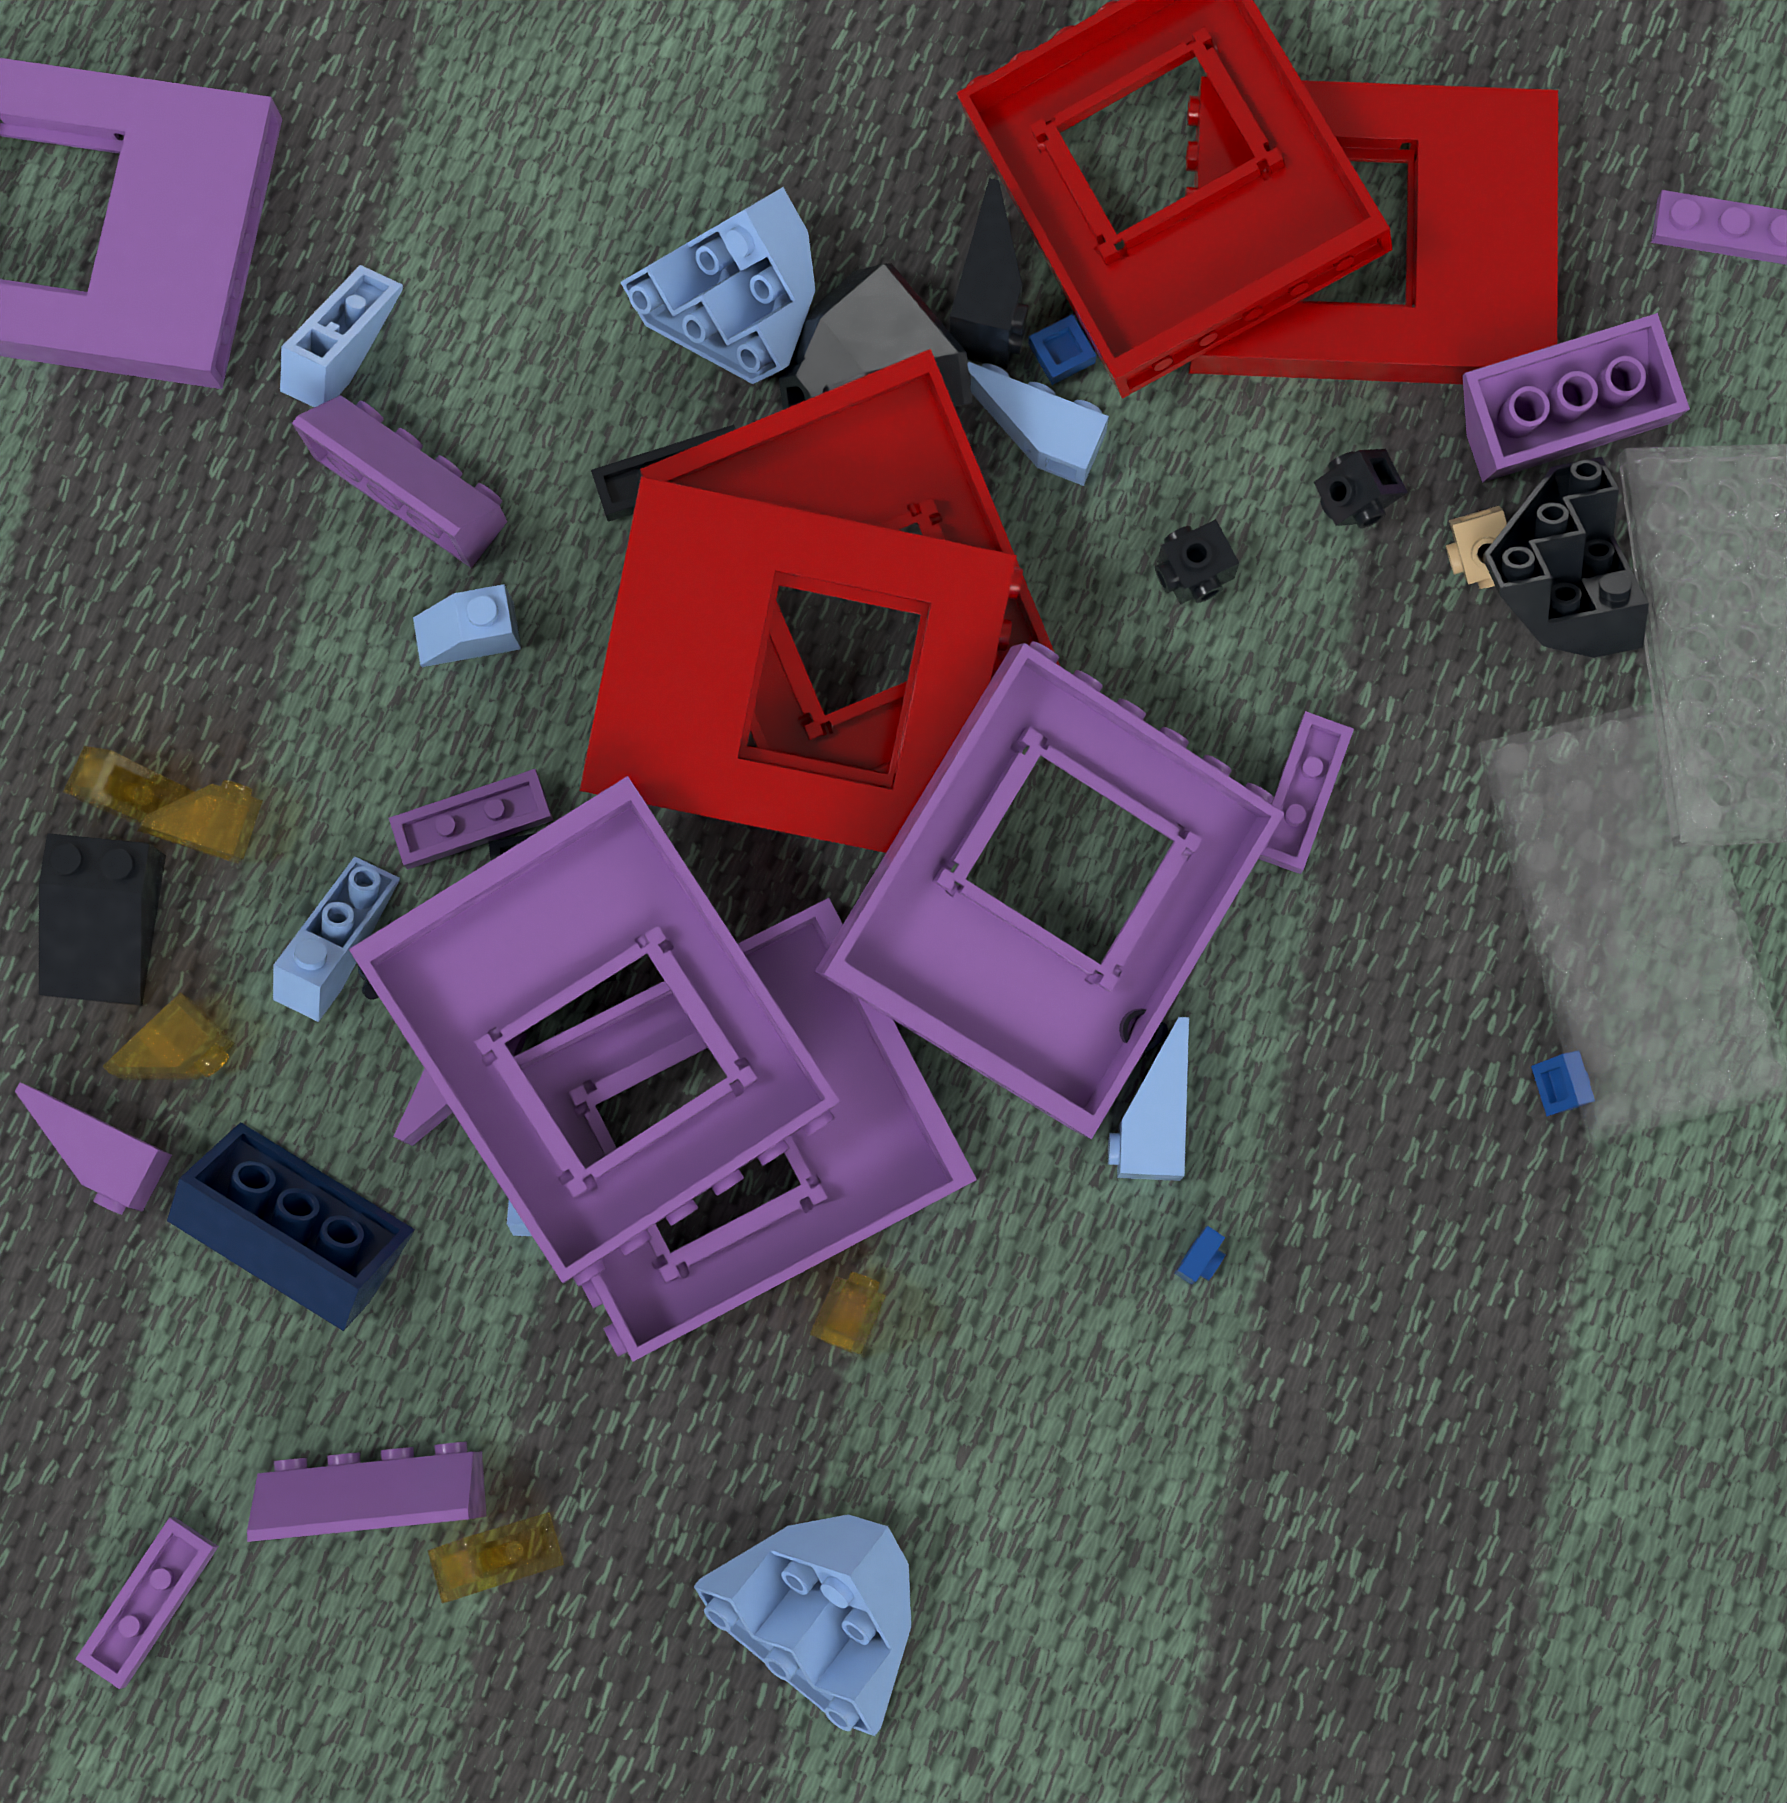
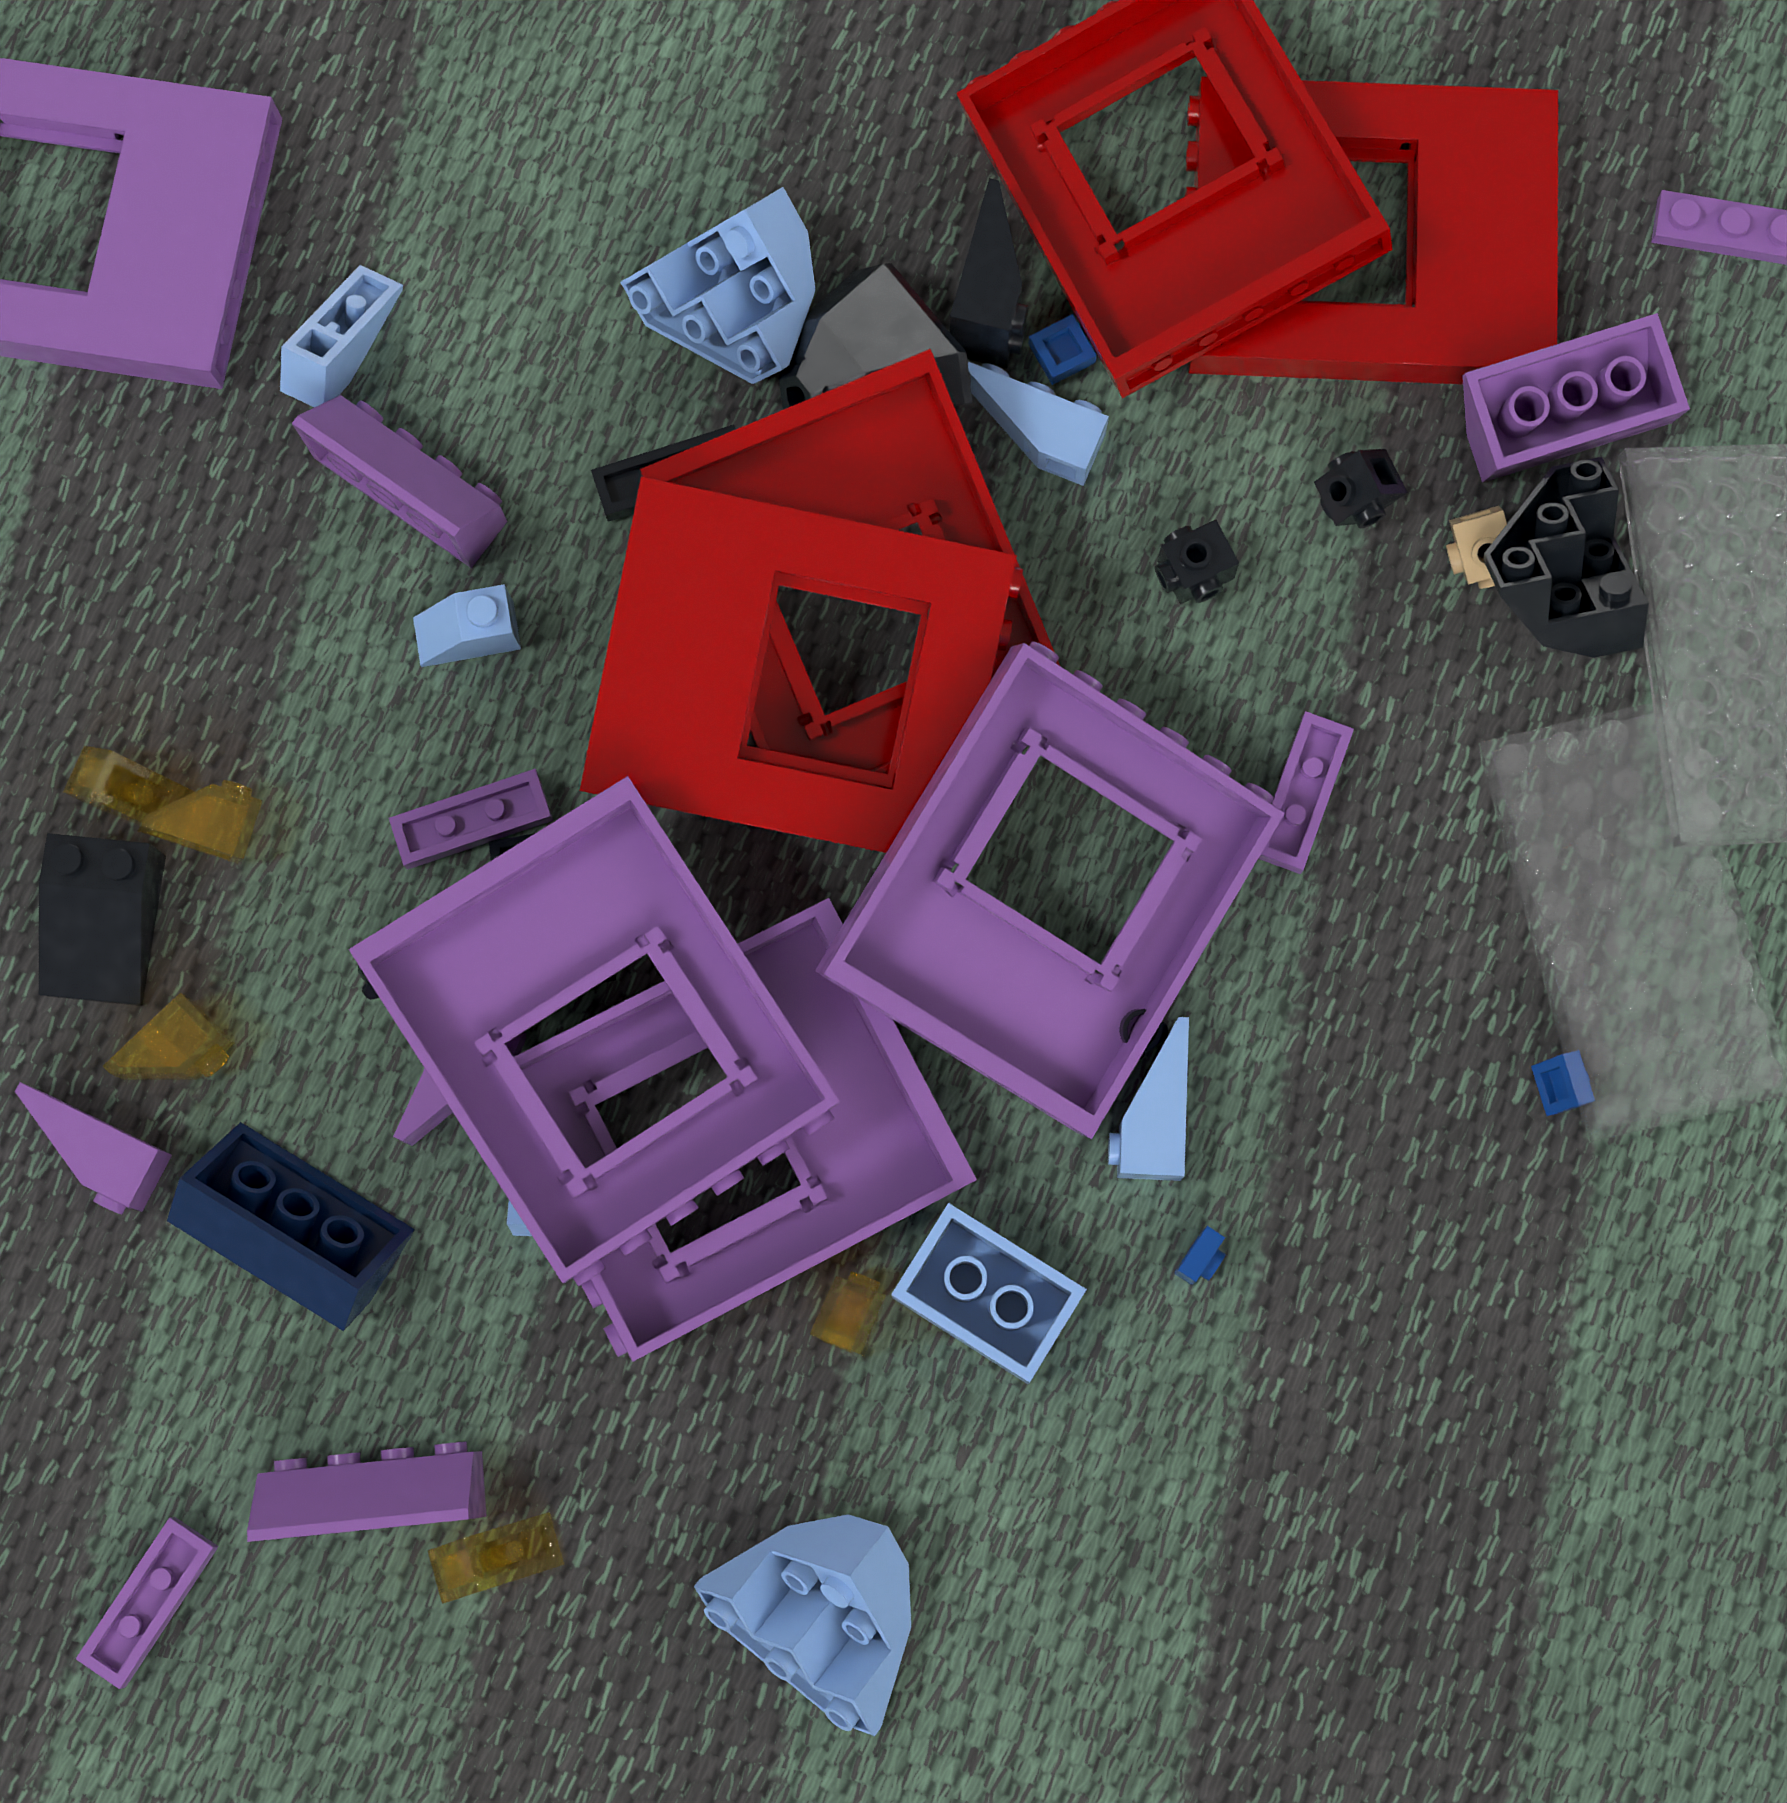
light blue slope [273,856,400,1022] -> none
none -> light blue brick [891,1203,1087,1384]

